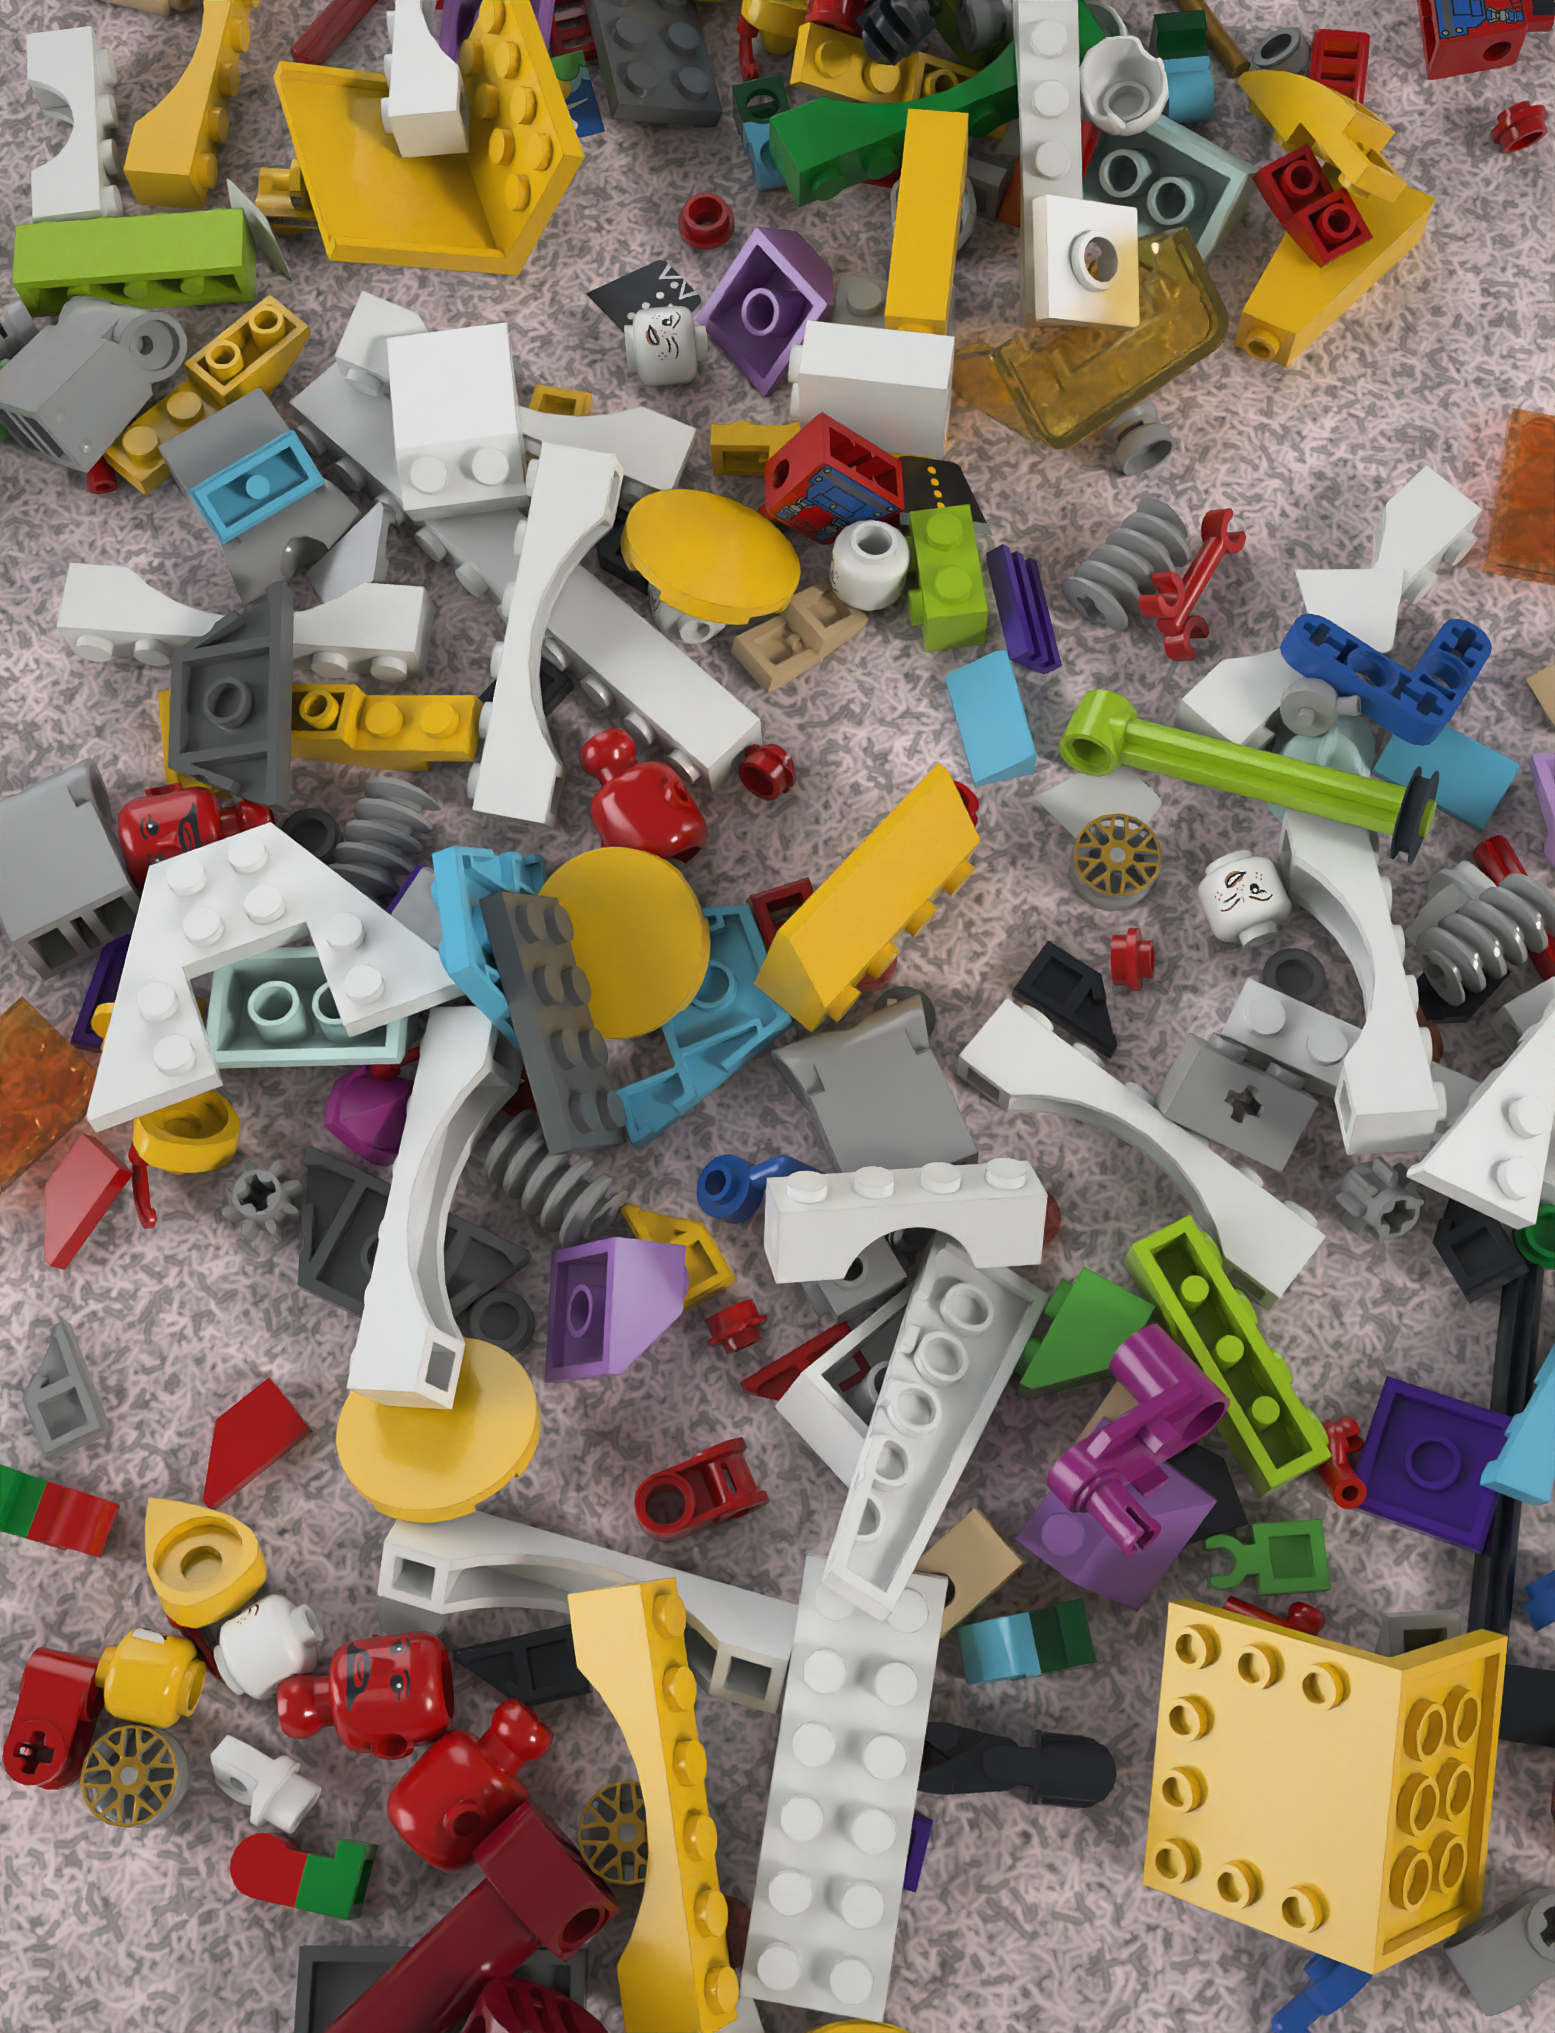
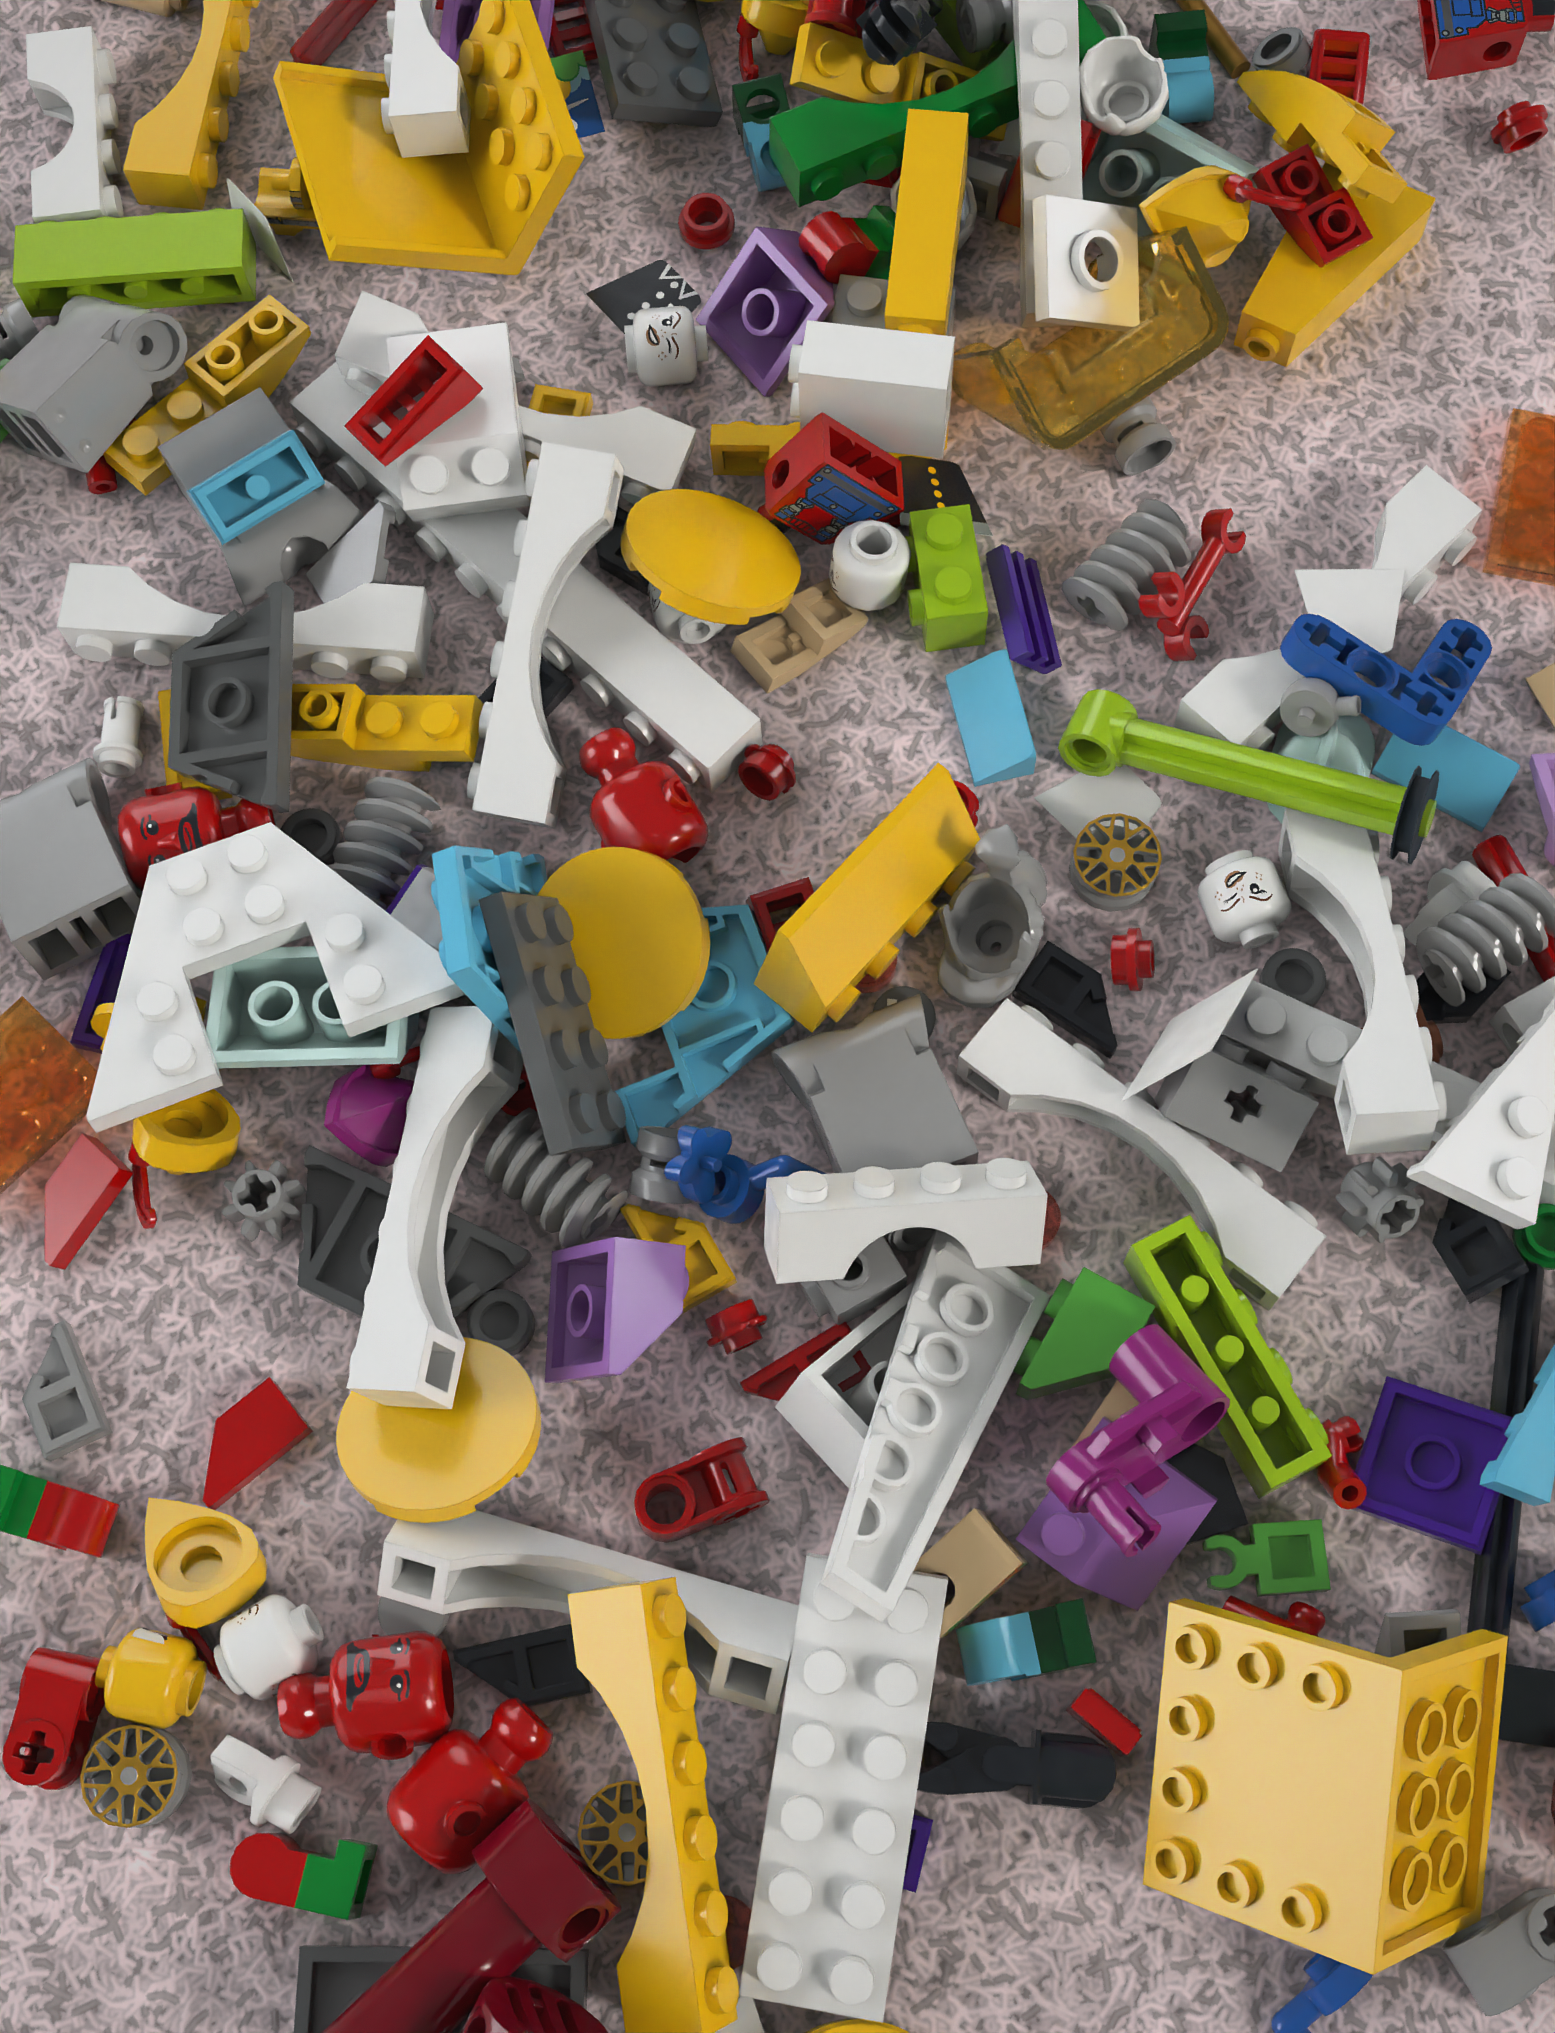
none -> white pin [93,696,144,778]
none -> red slope [344,335,483,467]
none -> light grey wheel [629,1126,693,1204]
none -> blue piece [664,1125,732,1204]
none -> red leg [799,205,896,284]
none -> light grey piece [937,824,1047,1008]
none -> red tile [1065,1688,1143,1757]
none -> white sticker [1122,968,1258,1101]
none -> yellow piece [1139,165,1307,268]

